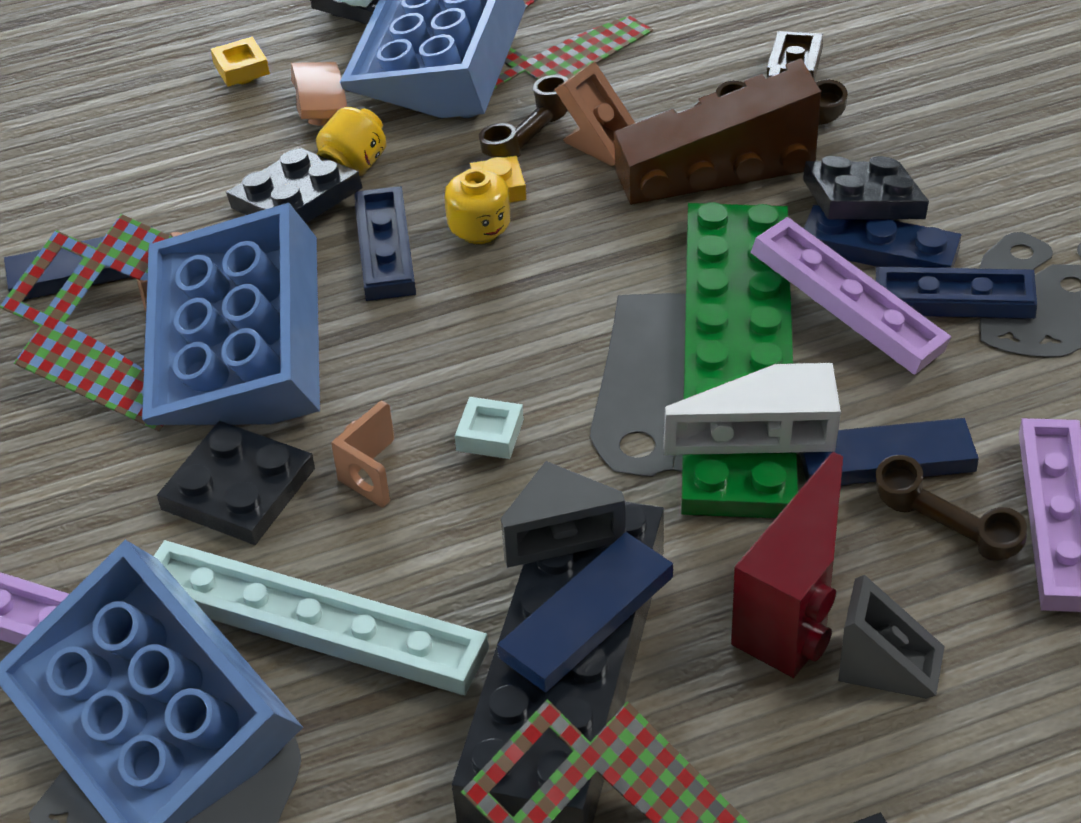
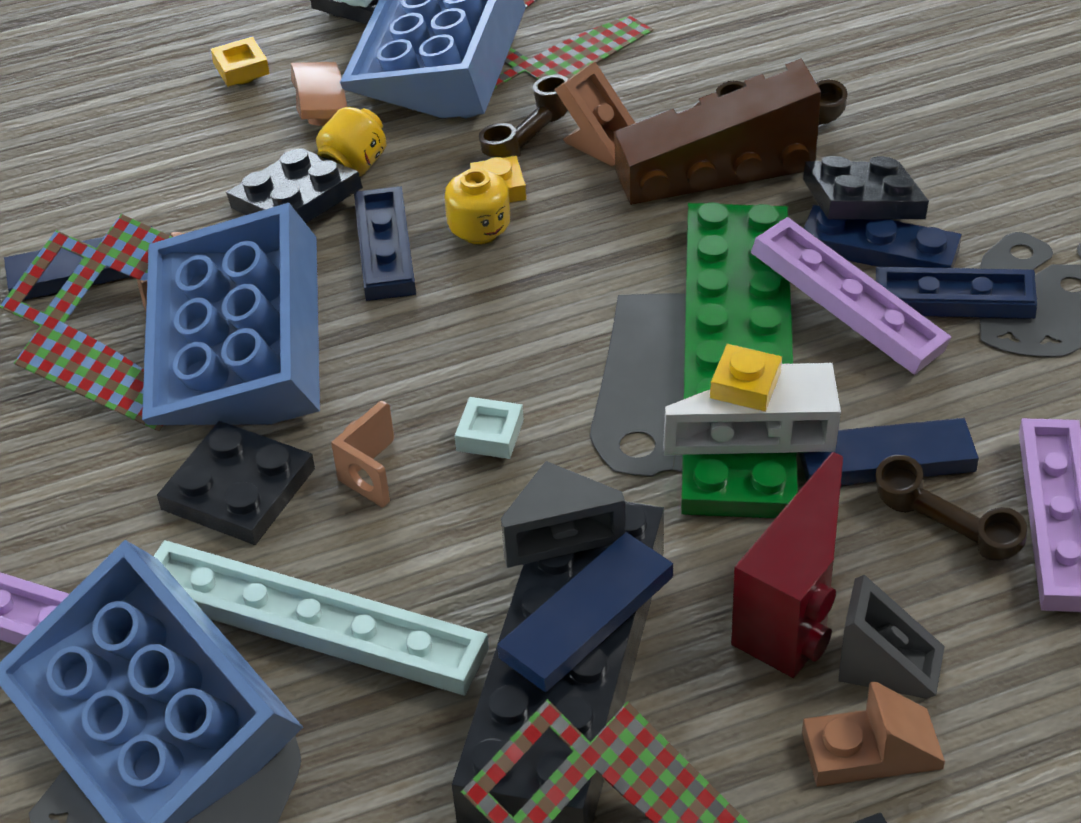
hinge [767,31,823,80] -> none
none -> yellow plate [710,344,782,412]
none -> nougat slope [802,682,945,787]

